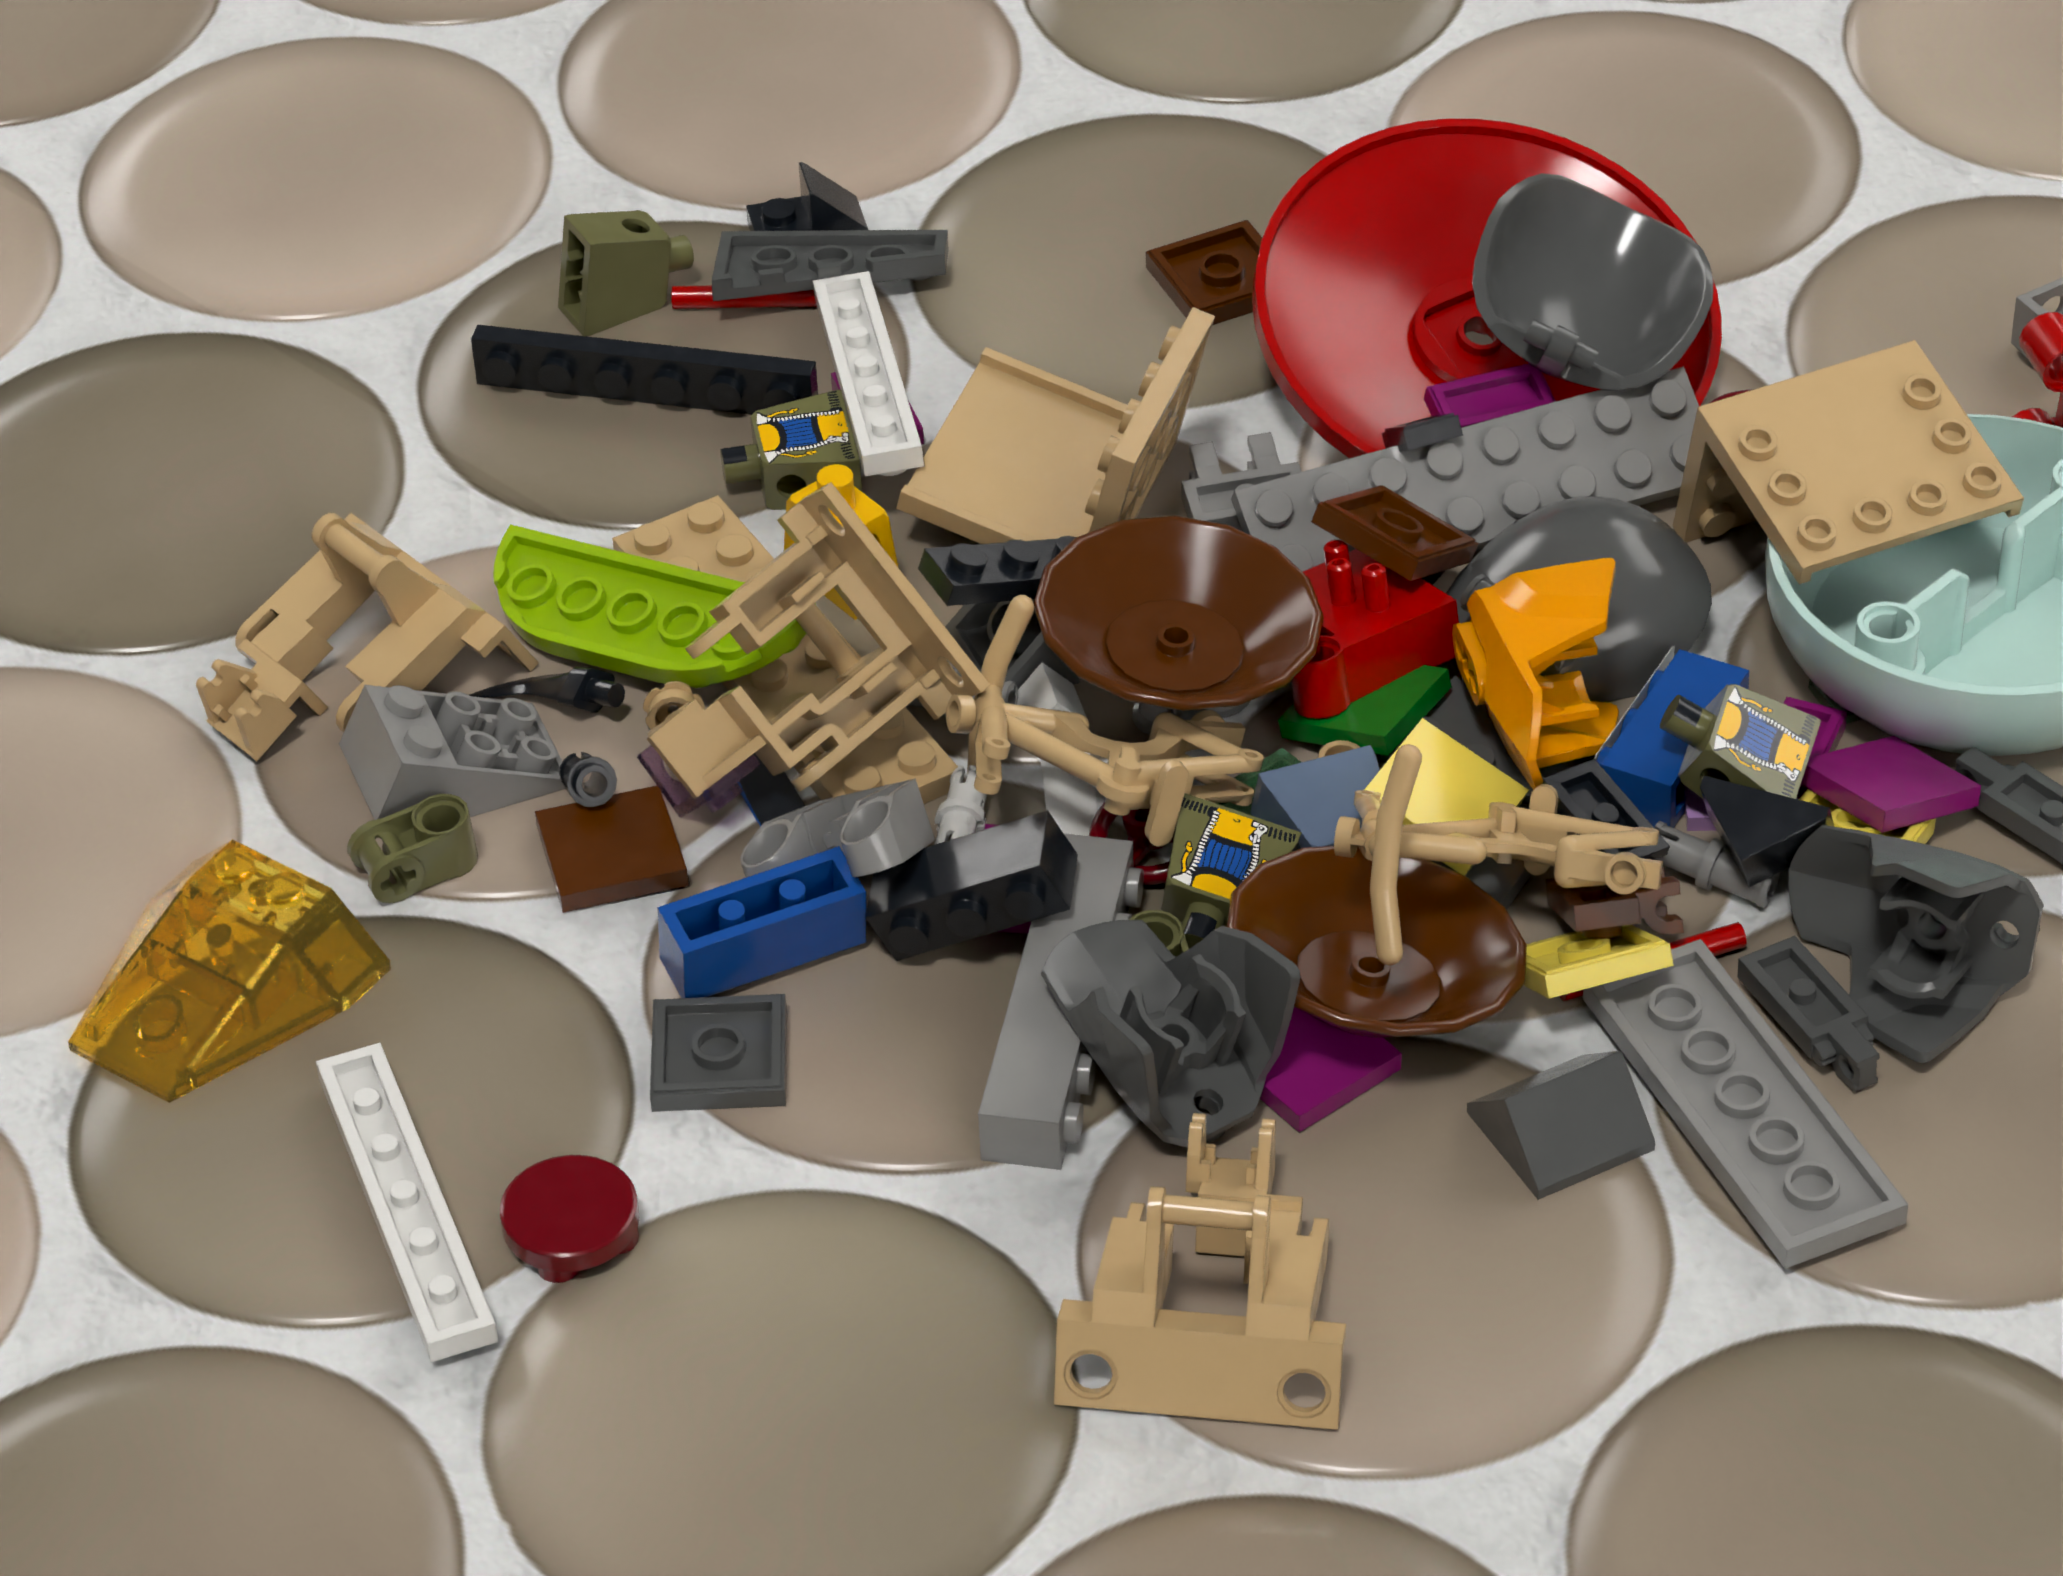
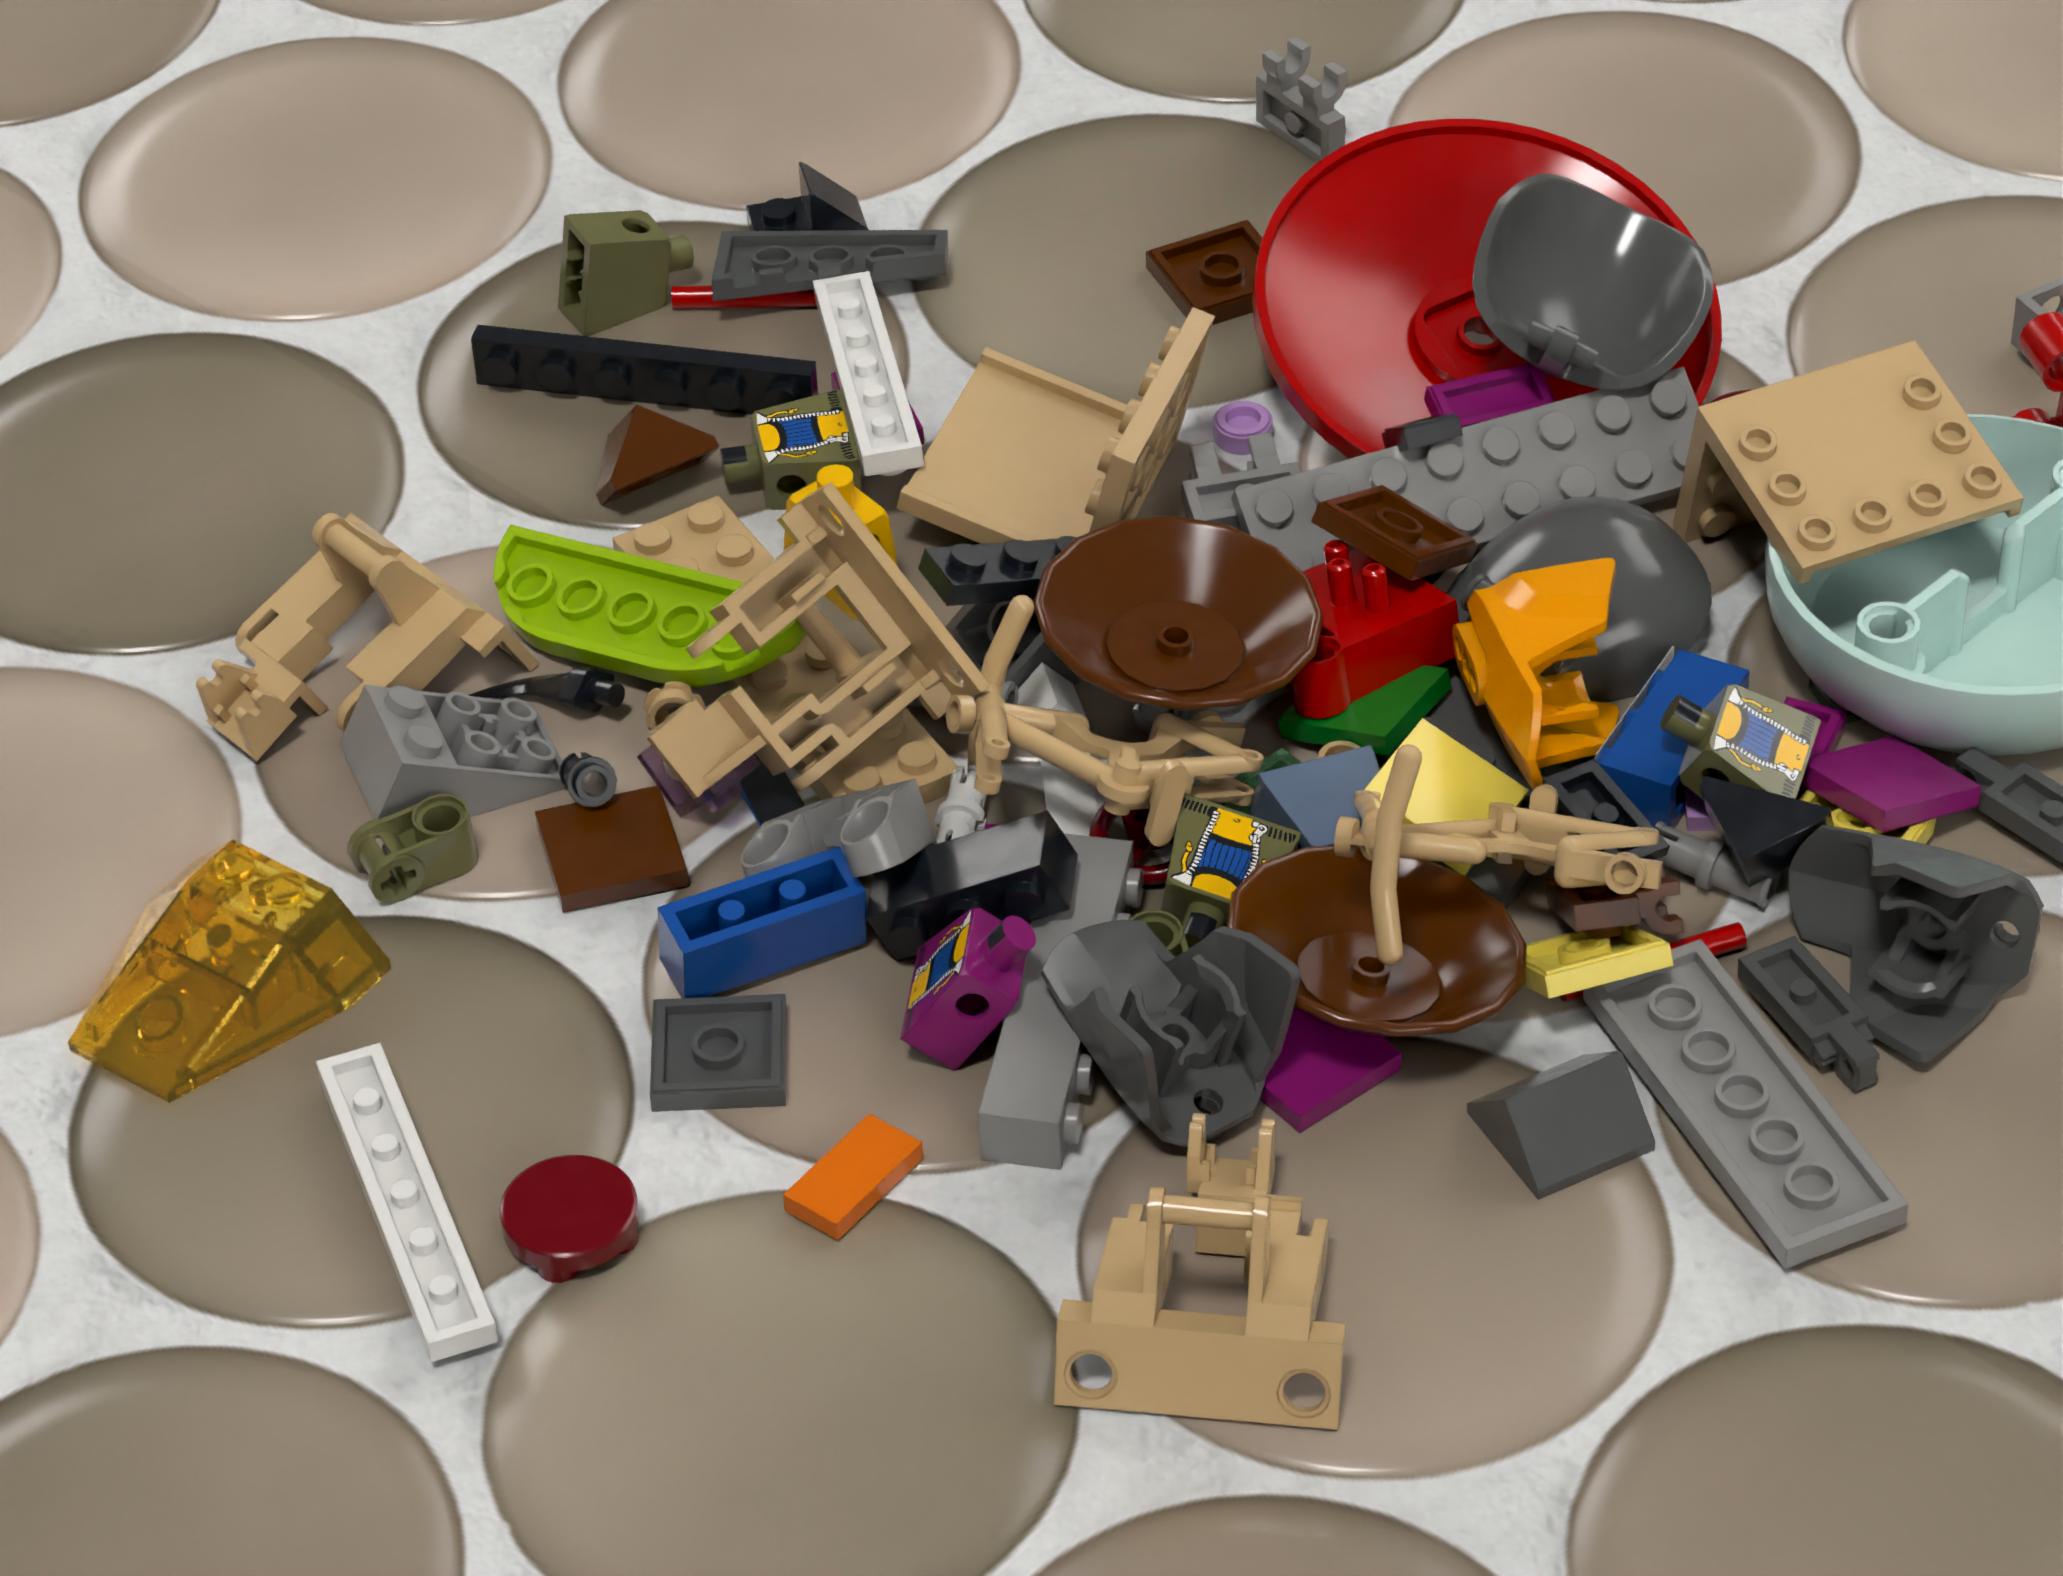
none -> reddish brown slope [596,404,719,505]
none -> orange tile [783,1113,923,1241]
none -> magenta torso [900,908,1036,1071]
none -> lavender tile [1213,401,1273,455]
none -> light grey plate [1256,36,1347,163]

